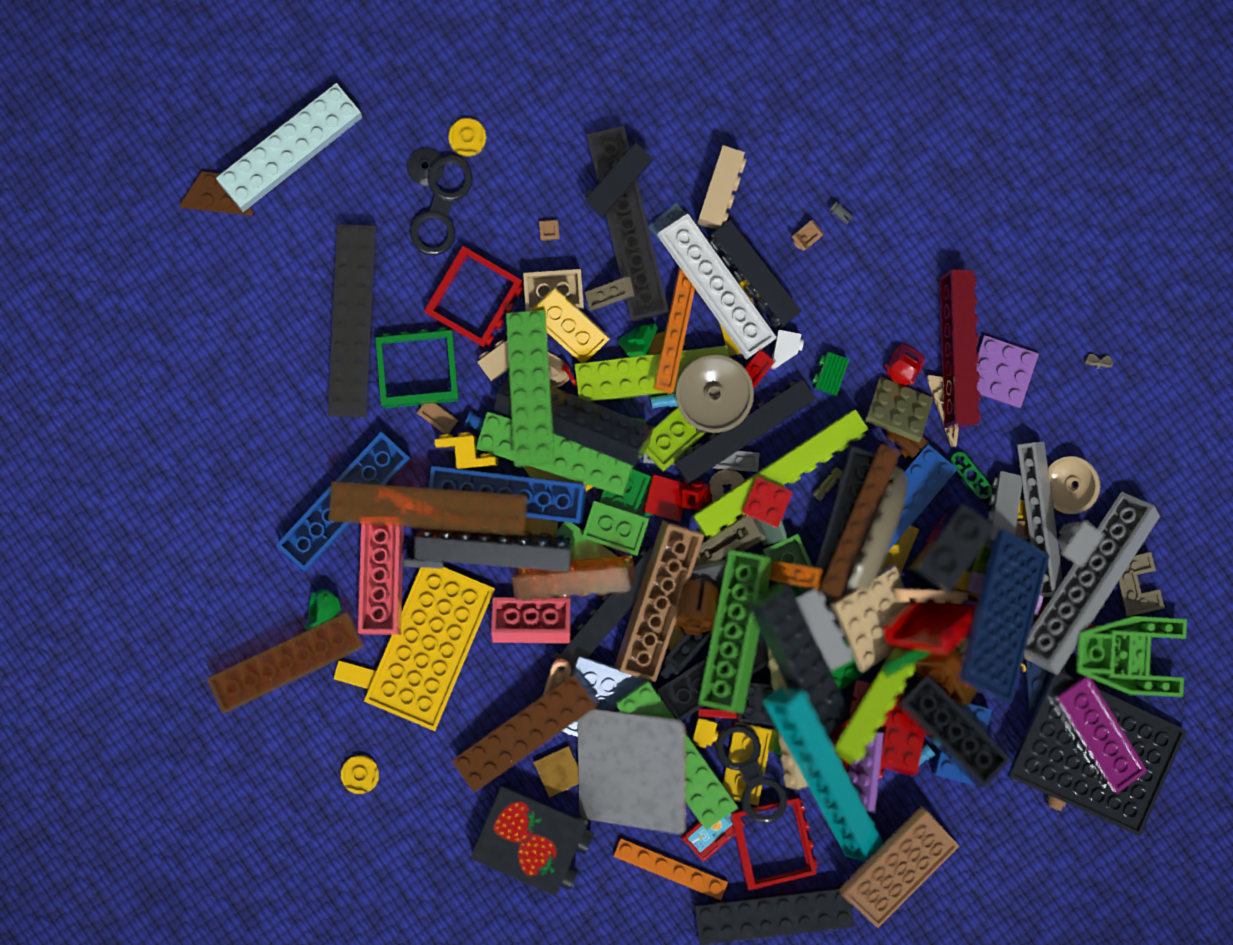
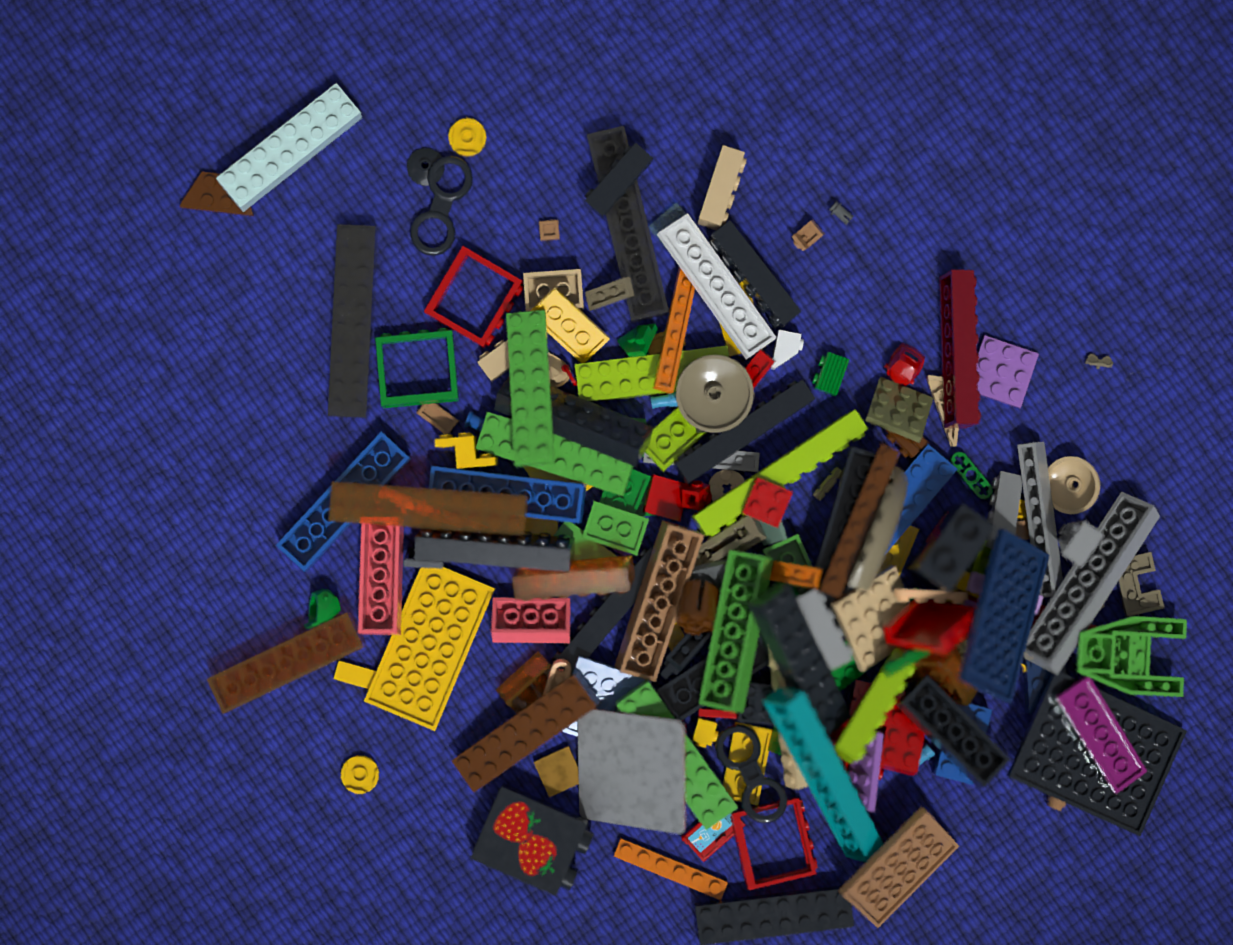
none -> clear orange slope [496,651,552,713]

